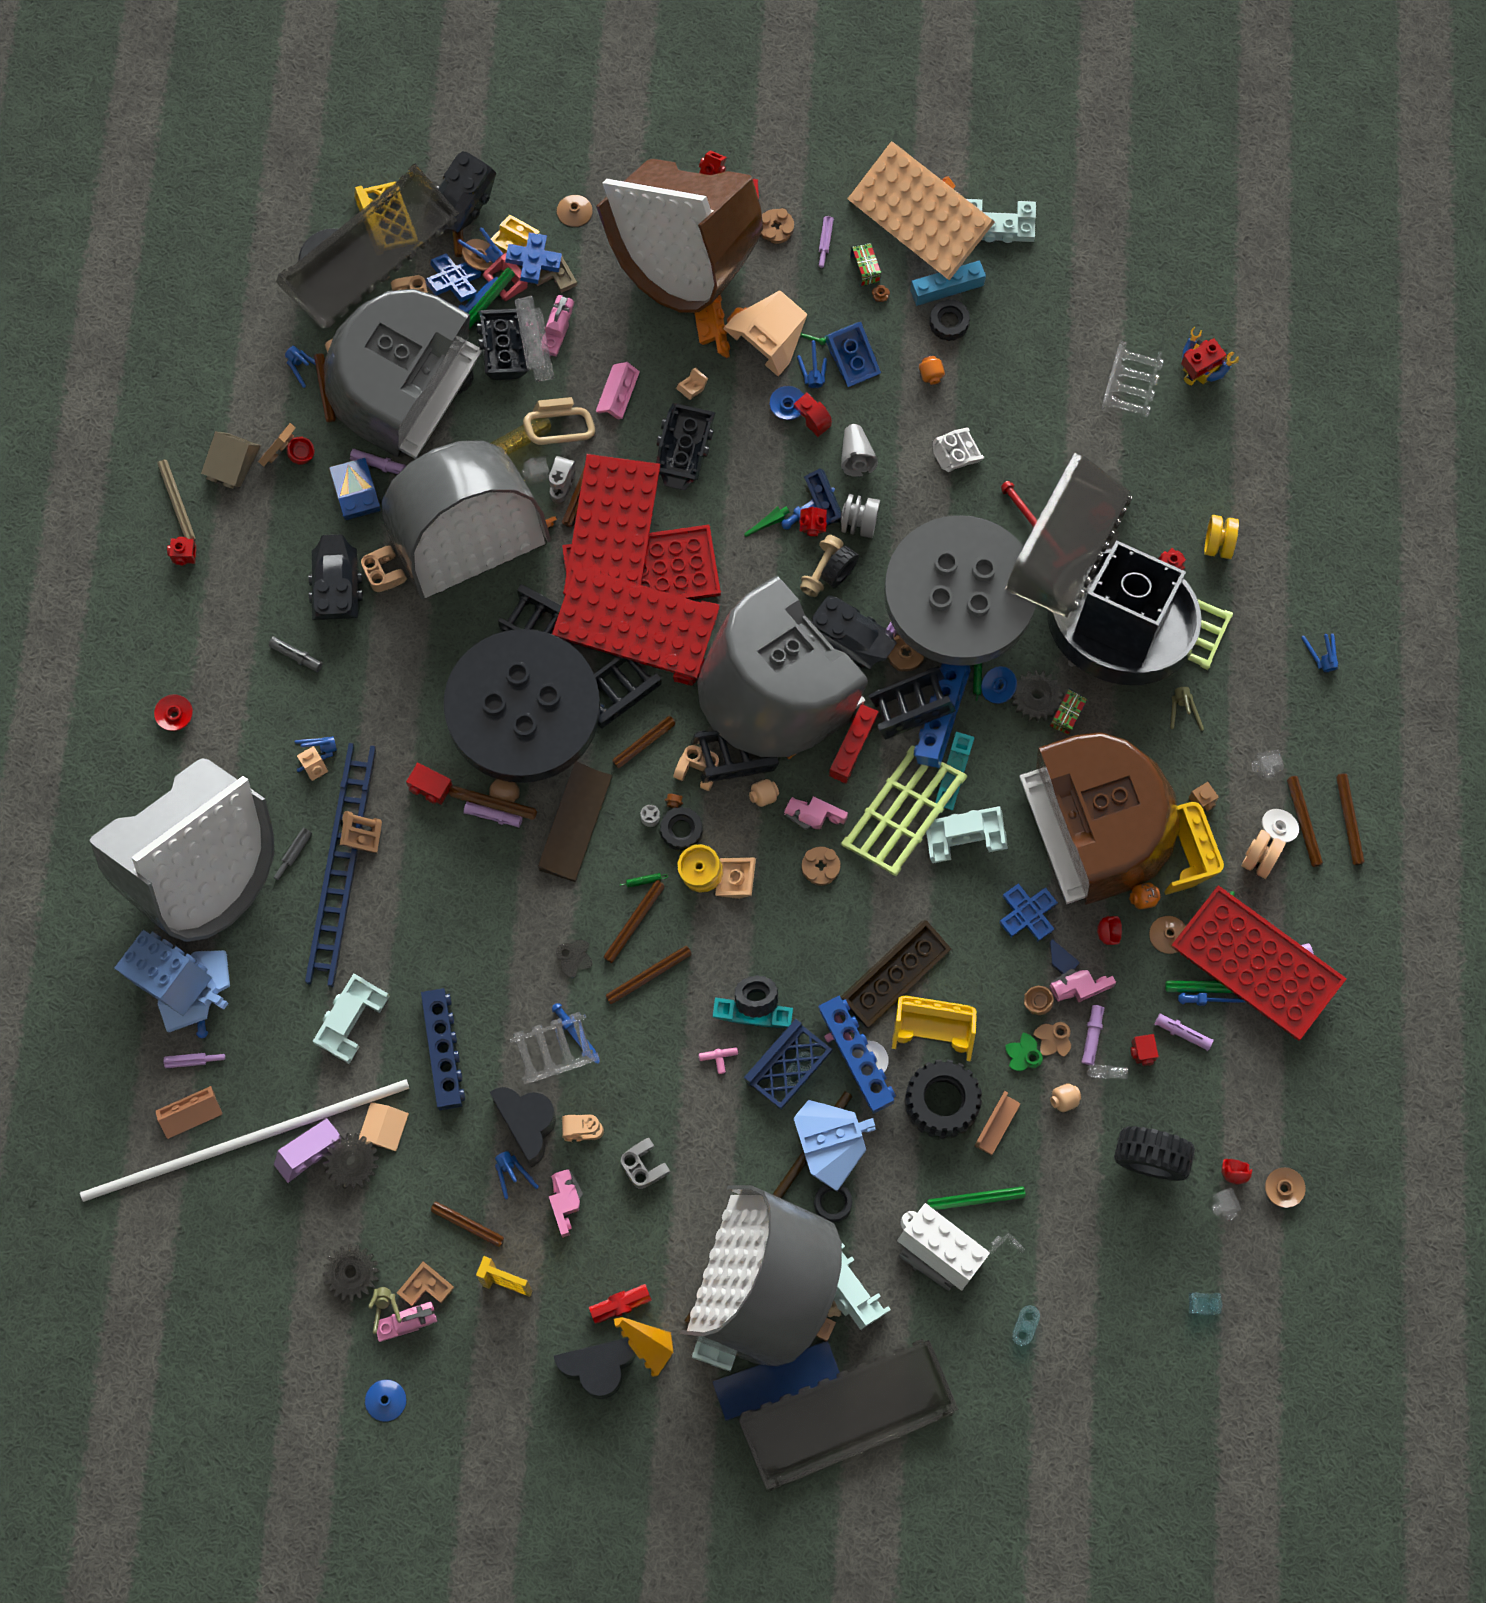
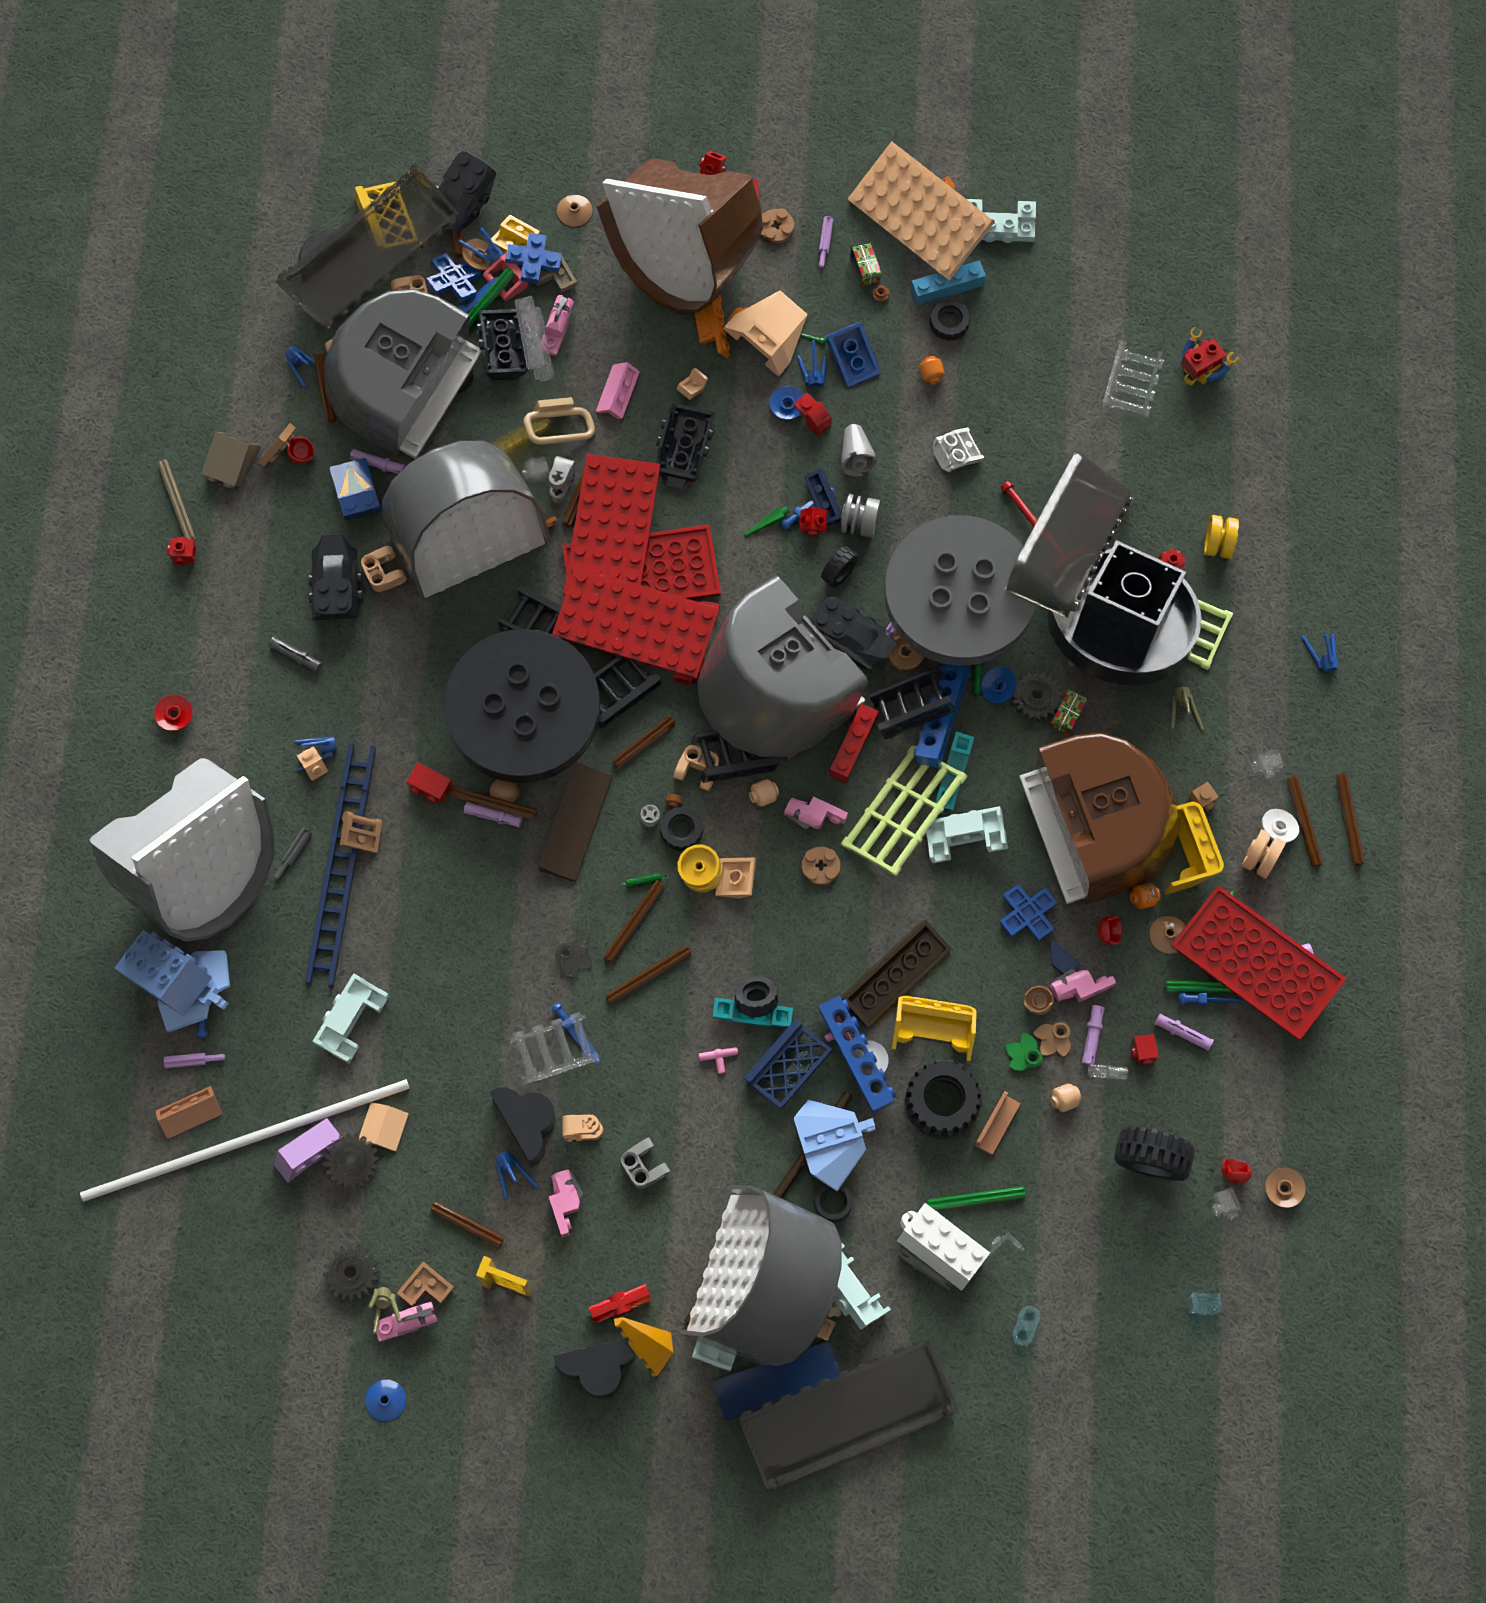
dark blue brick [421,988,465,1111] -> none
tan piece [800,535,844,597] -> none

